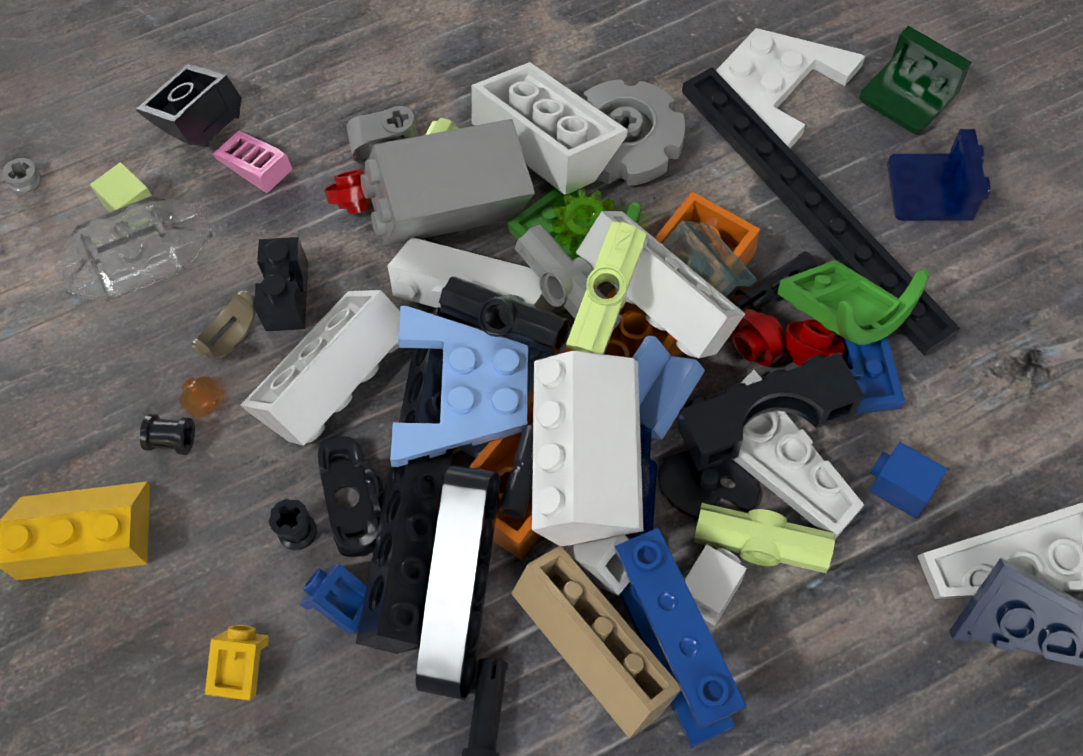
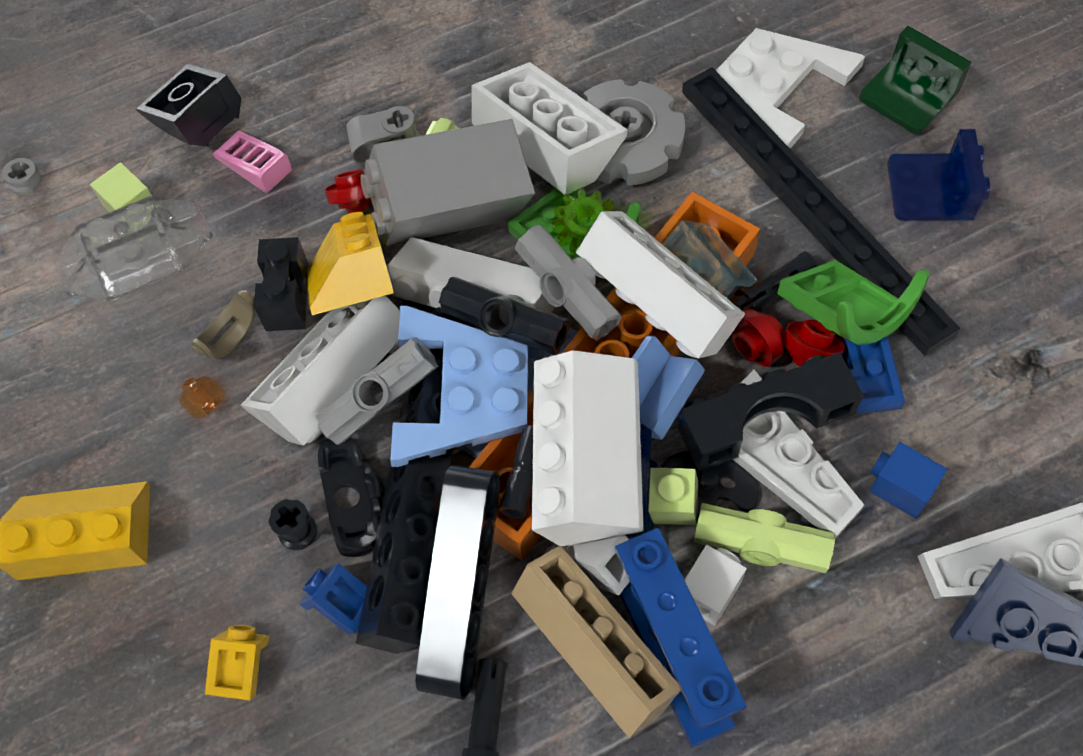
black bush [140,414,195,455] -> none
yellowish green piece [566,221,647,354] -> none
none -> yellow slope [307,212,394,315]
none -> light grey piece [316,337,439,445]
none -> yellowish green brick [648,468,698,525]

